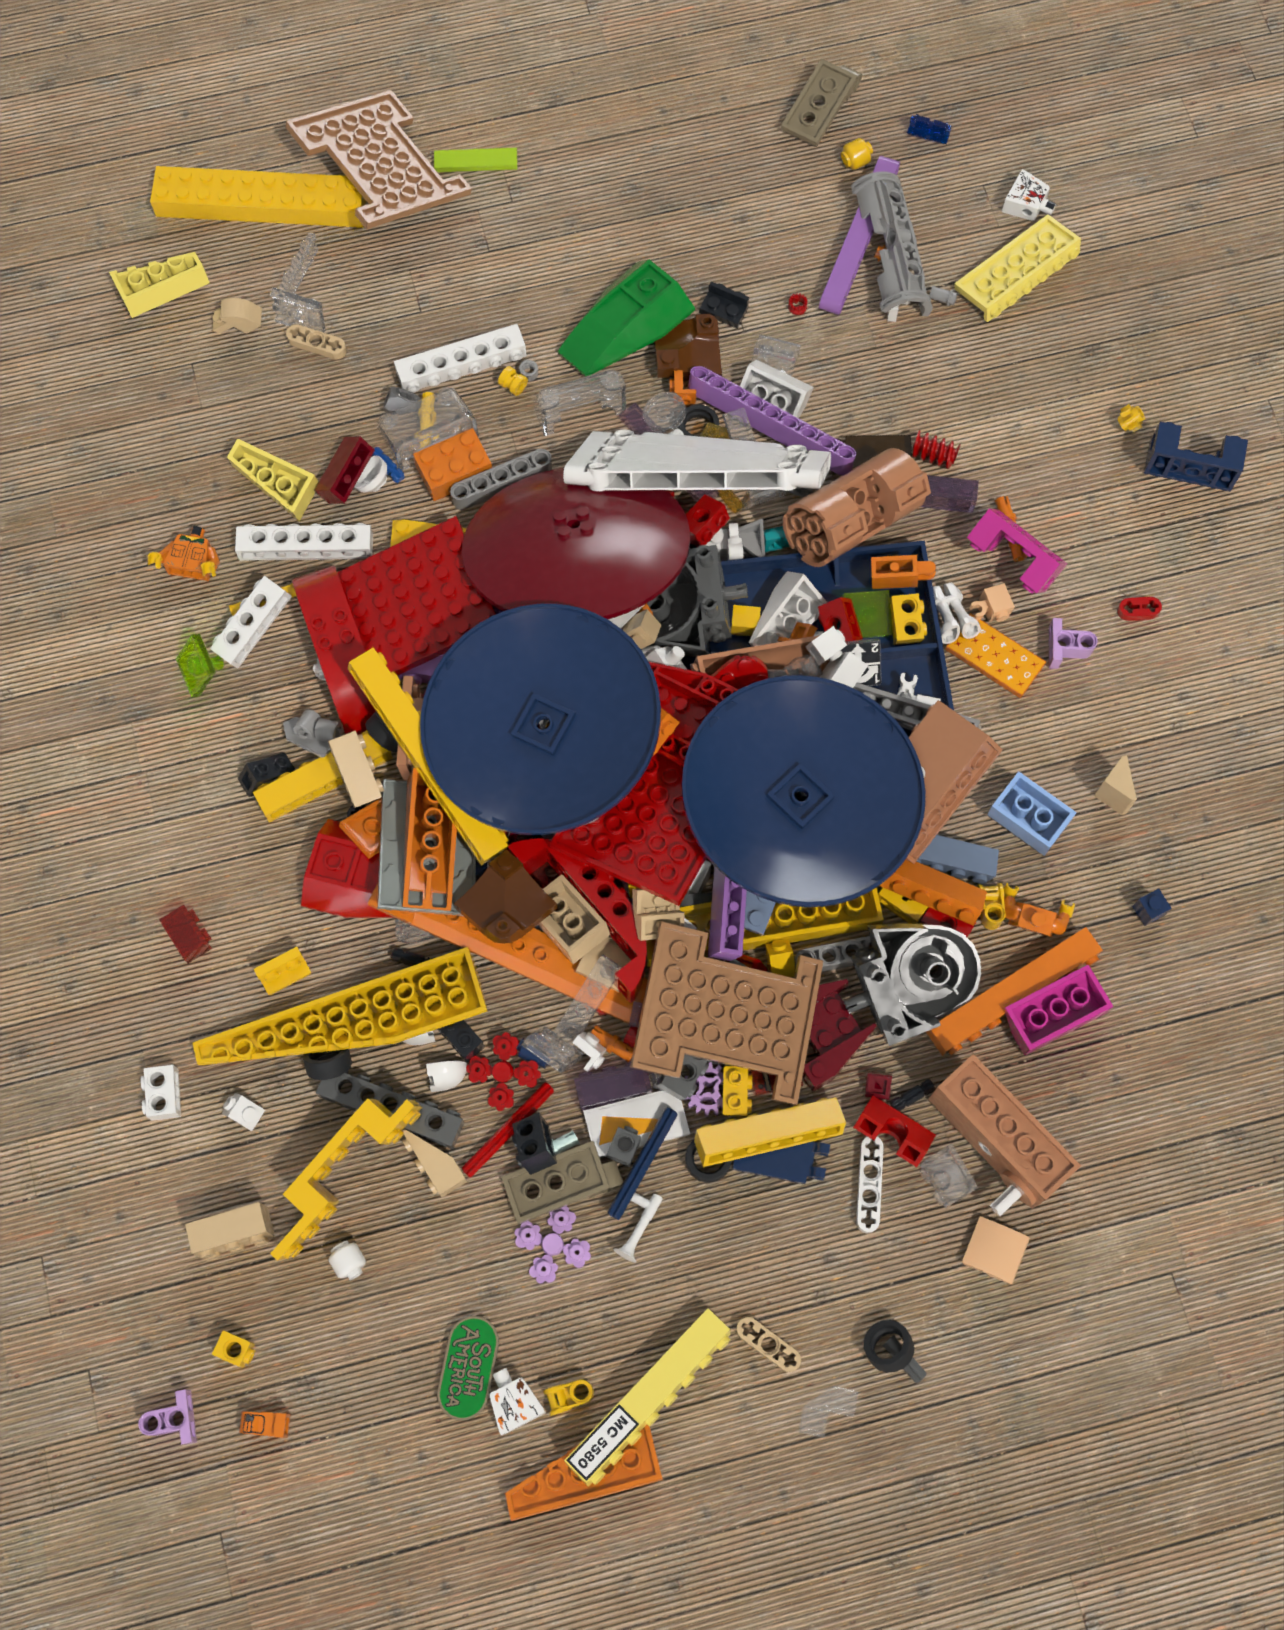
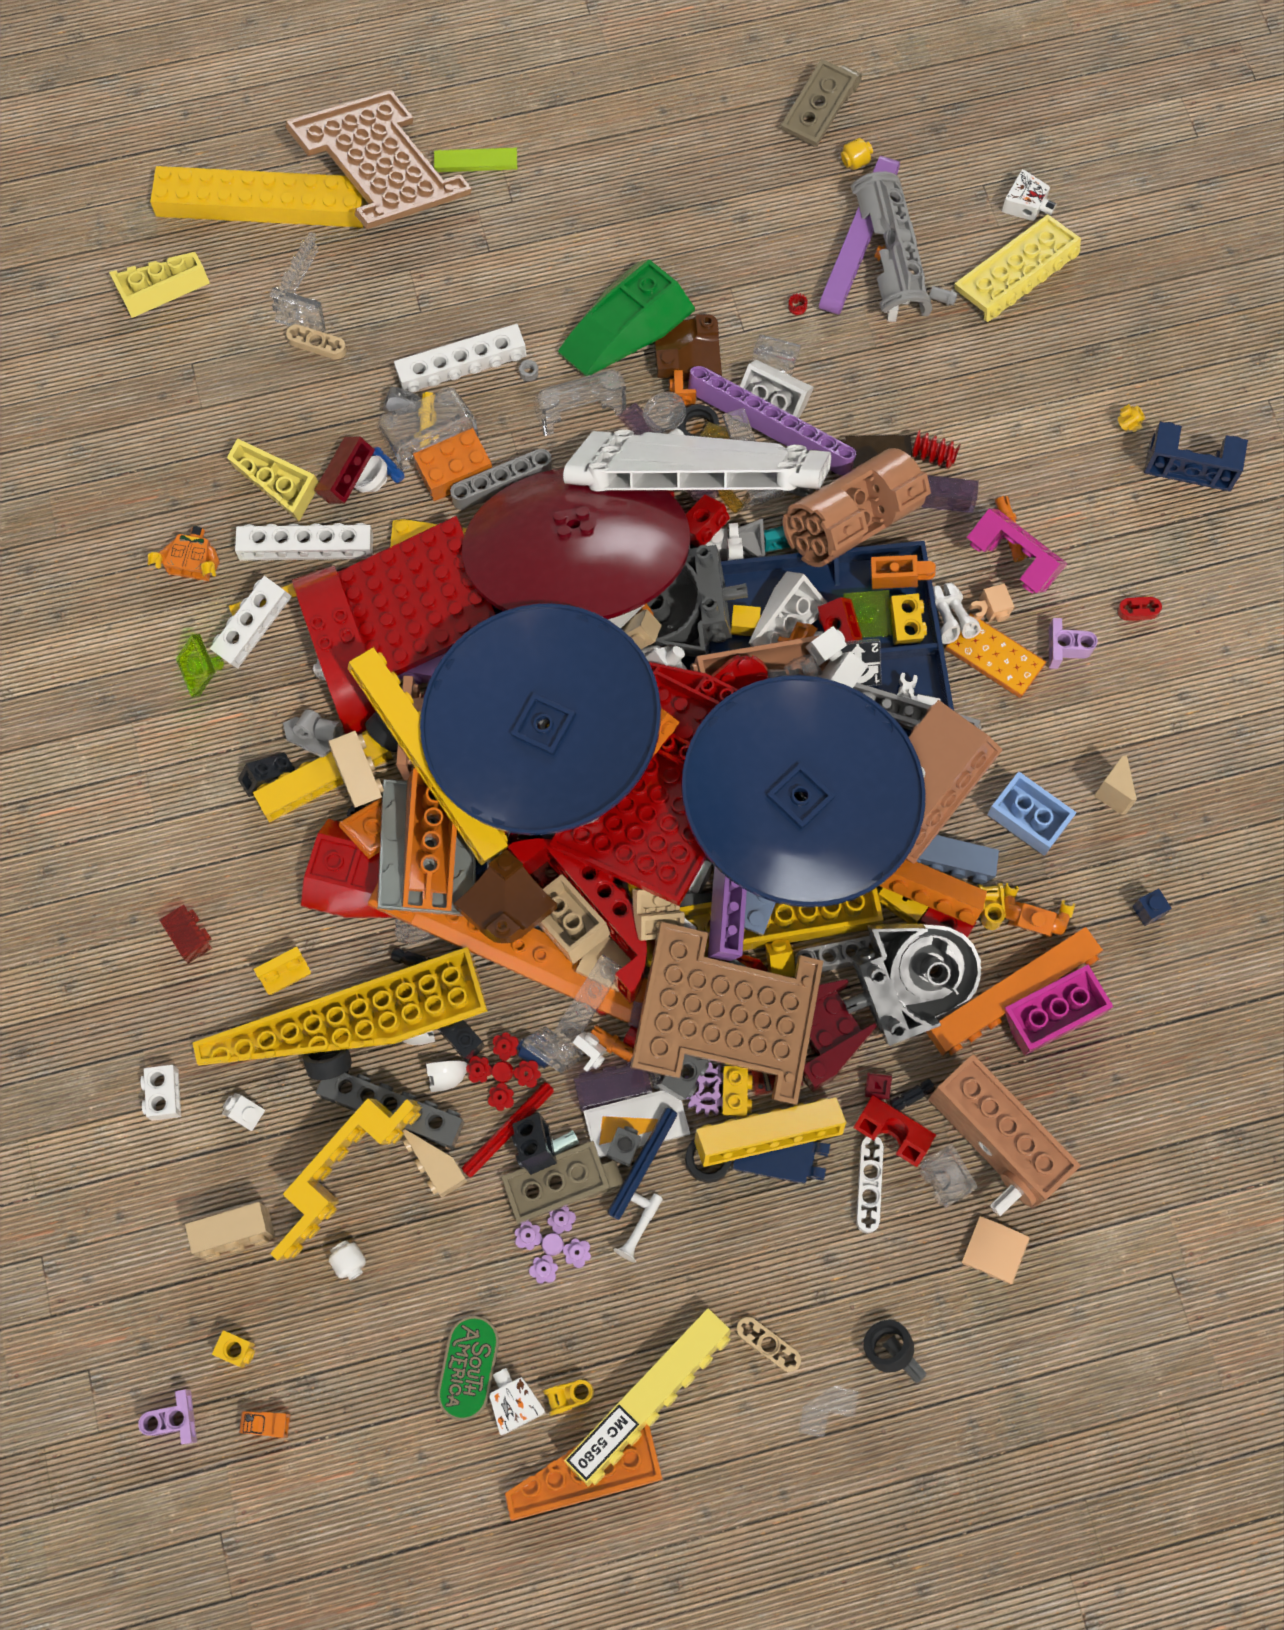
tan brick [213,298,262,334] -> none
yellow wheel [498,366,528,396] -> none
black bracket [699,282,749,329] -> none
clear blue hinge [907,114,952,144] -> none

